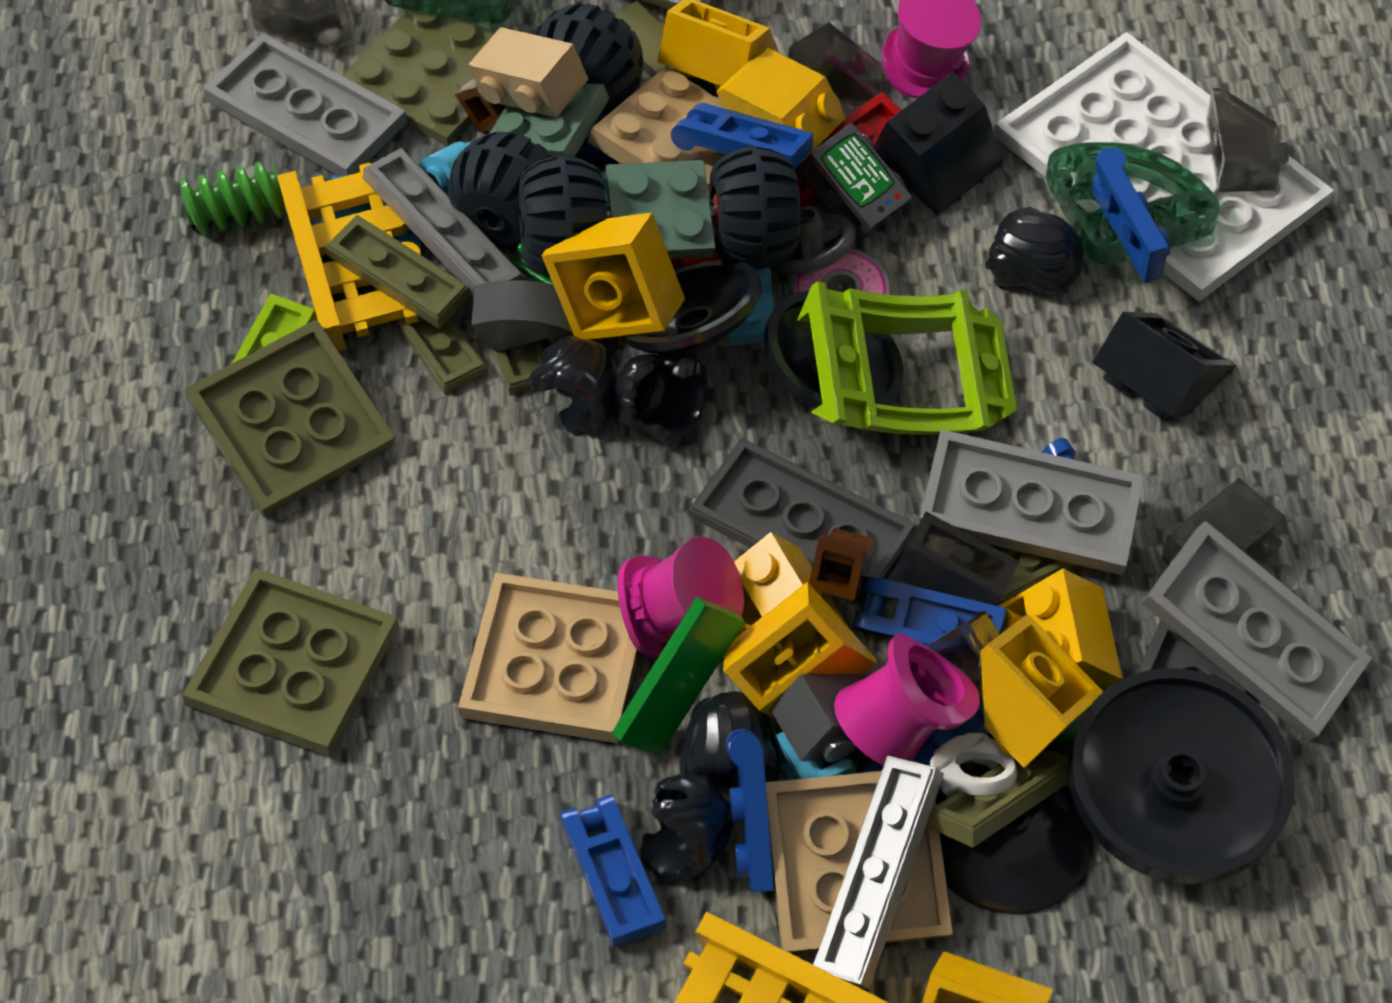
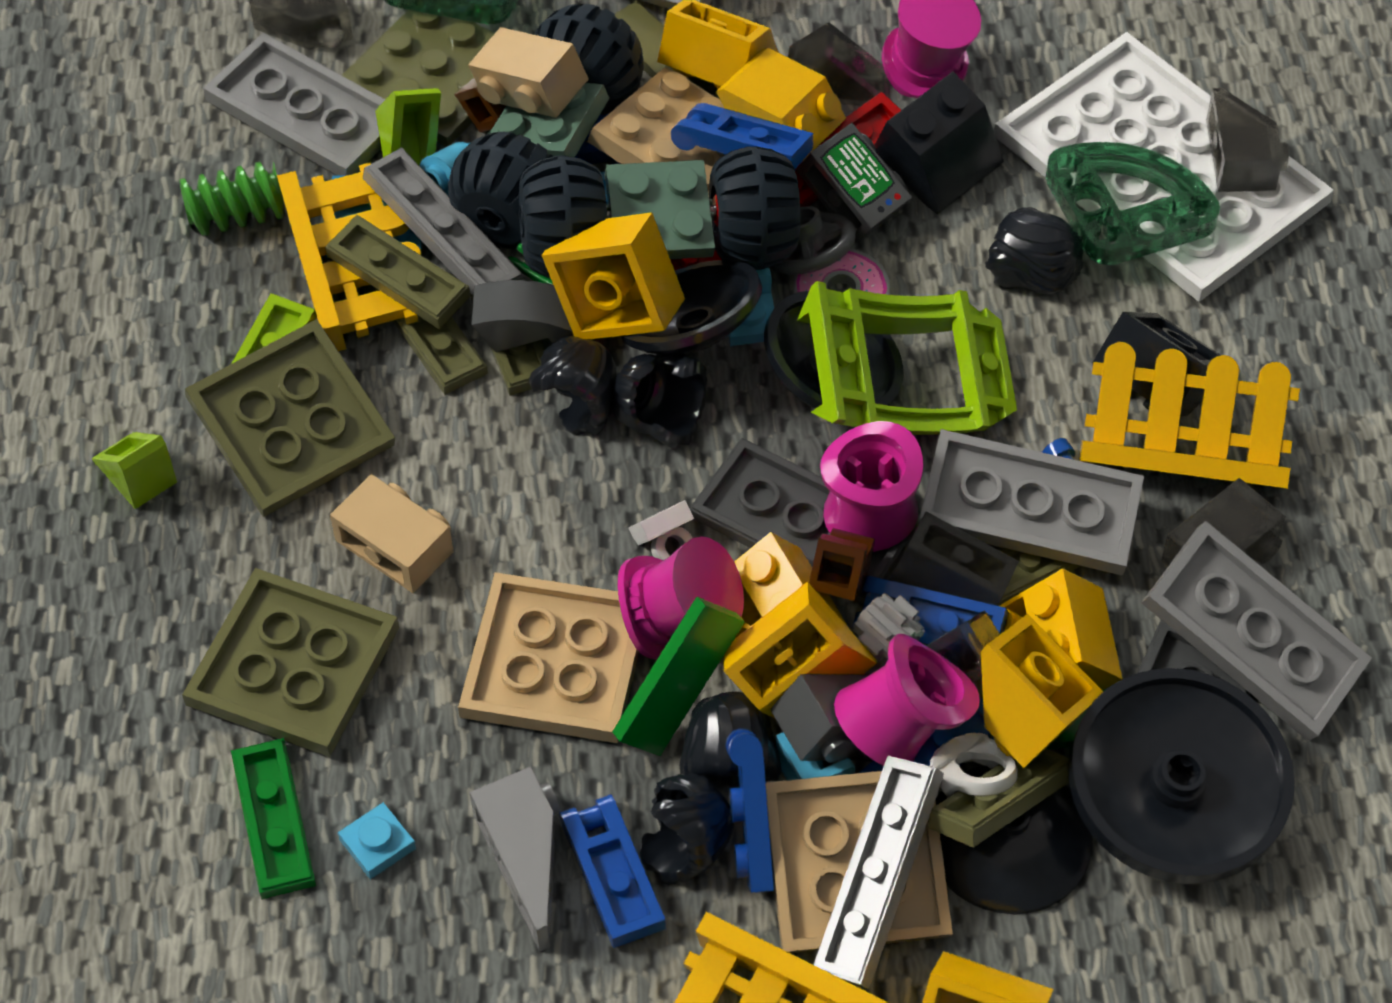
blue plate [1092,147,1171,283] -> none
none -> lime slope [91,432,177,509]
none -> green tile [231,738,316,899]
none -> tan brick [330,474,454,593]
none -> medium azure plate [337,802,416,879]
none -> lime slope [375,88,441,165]
none -> light grey slope [470,766,560,952]
none -> white tile [628,500,694,560]
none -> dark pink hat [820,421,923,552]
none -> light grey gear [853,593,925,663]
none -> yellow fence [1079,342,1300,489]

